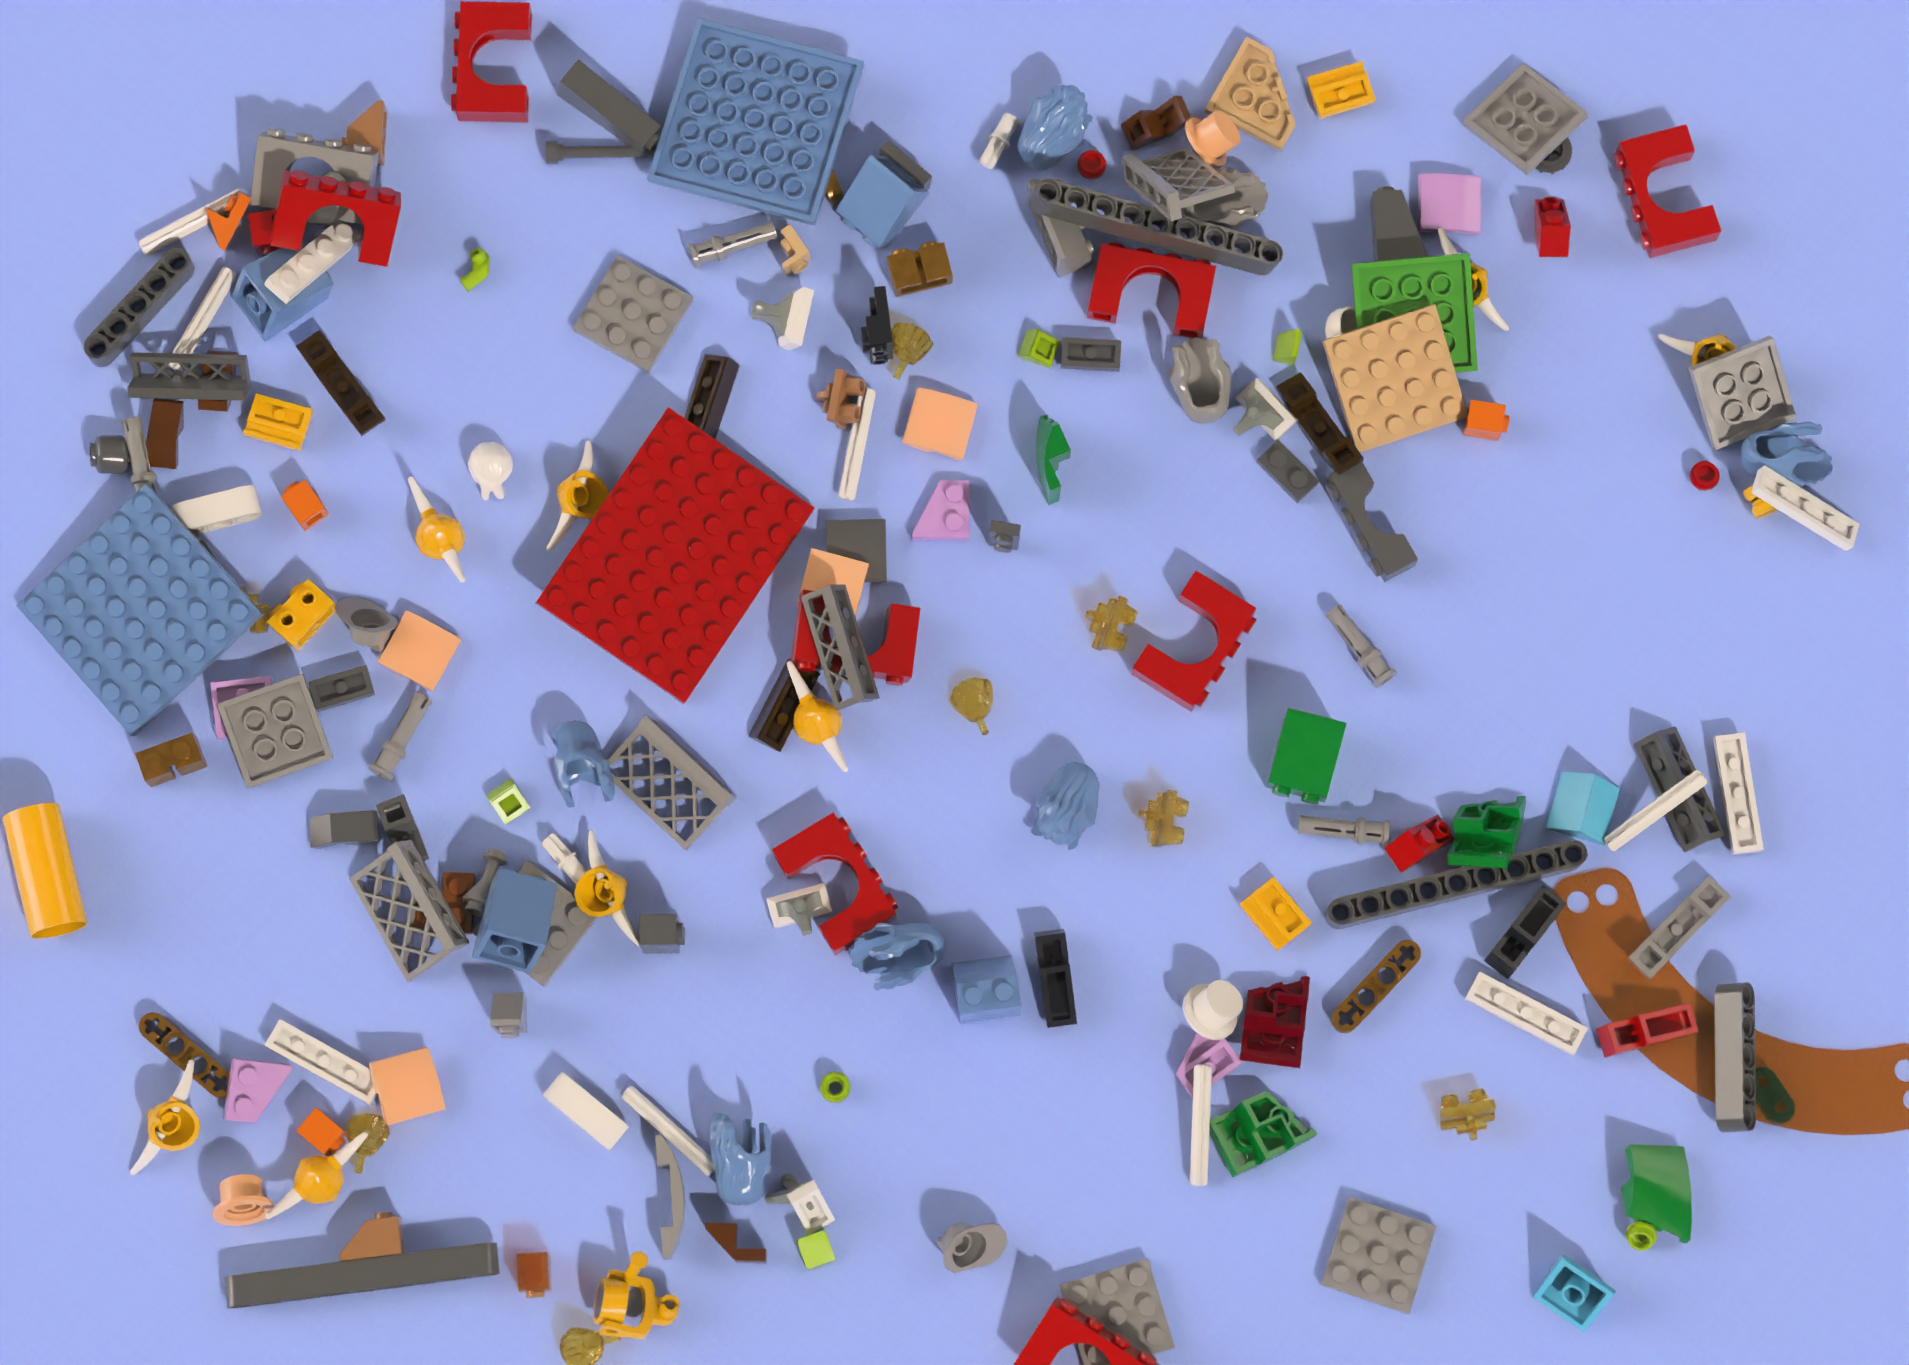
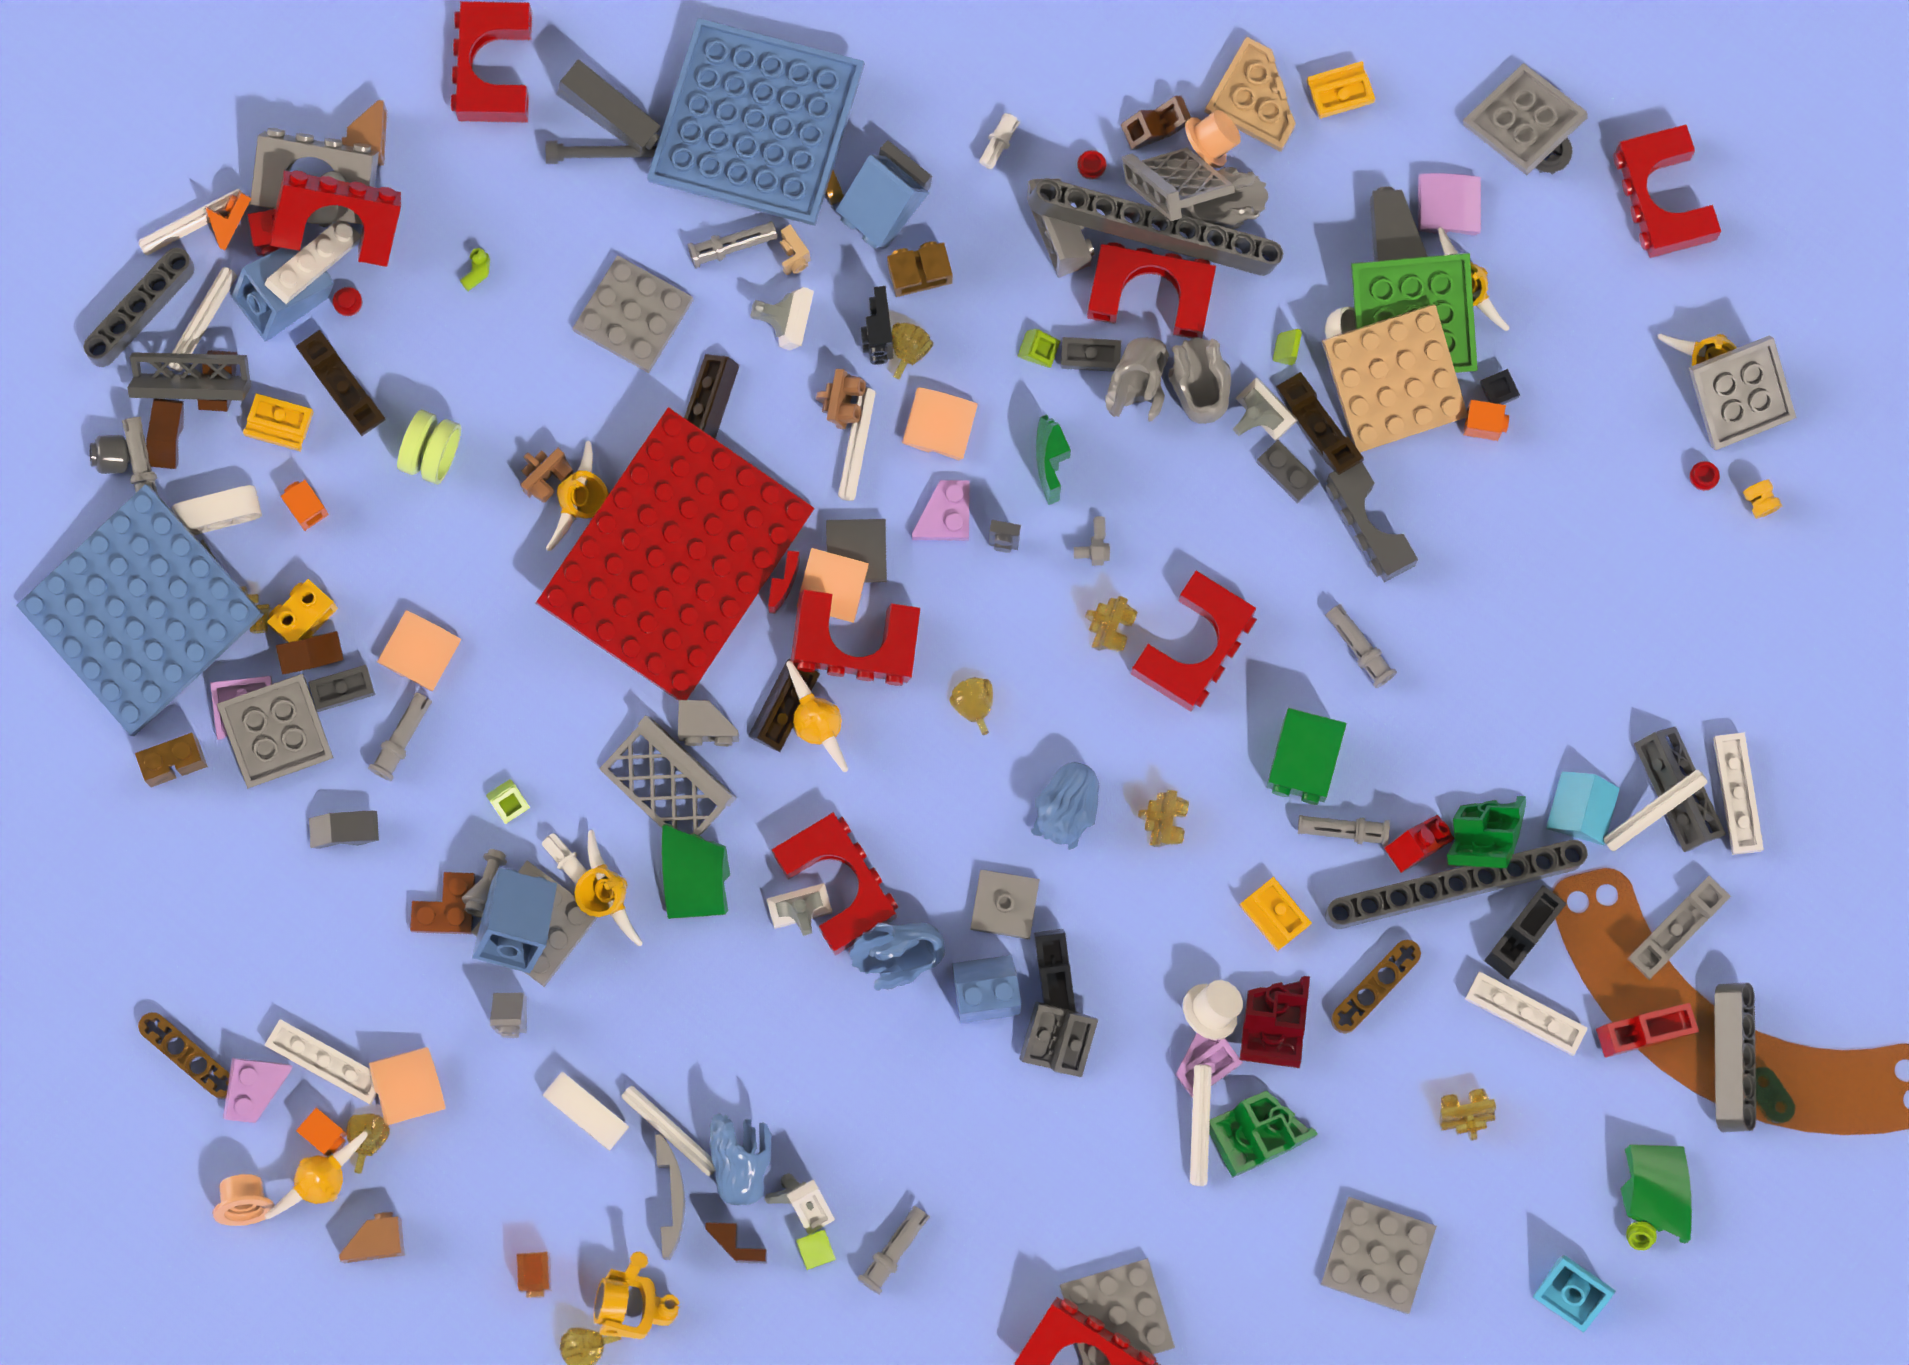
yellow piece [2,803,88,939] -> none
yellow helmet [130,1060,200,1175] -> none
dark grey beam [224,1243,500,1308] -> none
light grey piece [335,597,398,652] -> none
light grey fence [349,840,470,982] -> none
dark grey slope [376,794,429,861] -> none
yellow helmet [408,476,466,582] -> none
white piece [468,441,513,501] -> none
medium blue hair [551,720,615,807] -> none
dark grey brick [639,914,685,954] -> none
dark grey fence [801,584,880,710] -> none
lime plate [820,1072,850,1103] -> none
light grey piece [937,1223,1007,1273] -> none
medium blue hair [1017,84,1093,171] -> none
red slope [1534,197,1571,257] -> none
medium blue hair [1741,421,1833,487] -> none
white plate [1751,465,1860,551] -> none
none -> reddish brown slope [276,631,344,675]
none -> red plate [333,287,363,316]
none -> yellowish green wheel [397,409,461,485]
none -> medium nougat hips [520,448,574,503]
none -> green slope [662,824,730,919]
none -> light grey slope [678,700,739,746]
none -> red slope [768,550,800,614]
none -> light grey pin [857,1206,930,1295]
none -> light grey plate [970,869,1040,940]
none -> dark grey slope [1019,1001,1098,1077]
none -> light grey piece [1074,516,1110,566]
none -> light grey hair [1105,337,1169,422]
none -> black plate [1480,369,1520,405]

